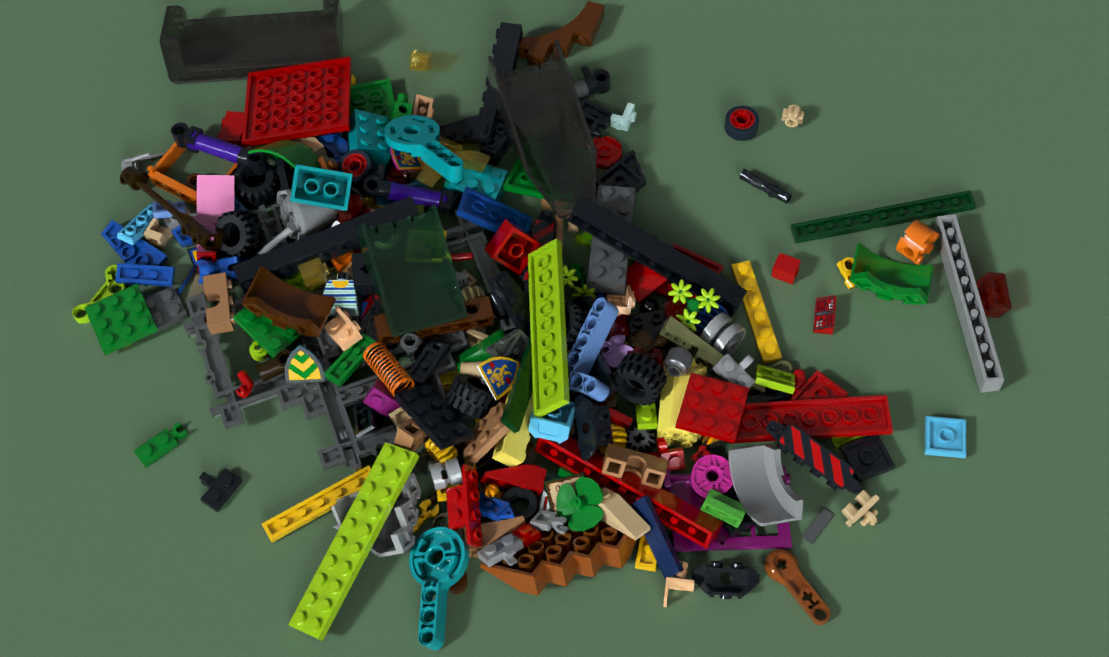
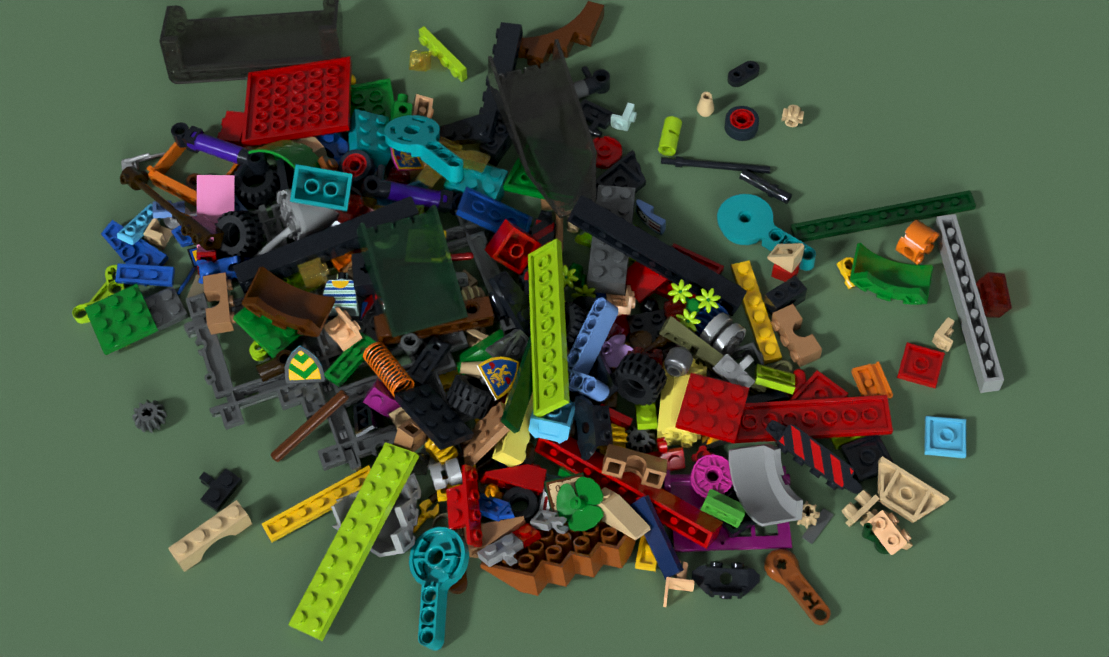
green plate [134,422,188,468] -> none
red arm [236,370,254,398] -> none
slope [813,295,837,335] -> none
none -> dark grey gear [132,399,167,433]
none -> tan arch [168,500,252,572]
none -> reddish brown axle [270,390,349,462]
none -> lime plate [419,26,468,82]
none -> medium blue slope [636,199,666,235]
none -> lime pin [658,116,682,156]
none -> black bar [661,156,770,174]
none -> tan cone [697,92,715,117]
none -> teal beam [717,194,816,271]
none -> black plate [727,61,760,87]
none -> dark grey bracket [732,342,764,366]
none -> black brick [764,275,807,315]
none -> tan slope [767,243,804,273]
none -> medium nougat arch [770,304,822,367]
none -> tan gear [797,501,820,529]
none -> orange plate [851,361,893,399]
none -> dark green plate [862,523,889,554]
none -> light nougat bracket [867,510,913,555]
none -> tan wing [878,456,950,523]
none -> red tile [897,342,945,389]
none -> tan bracket [932,317,955,352]

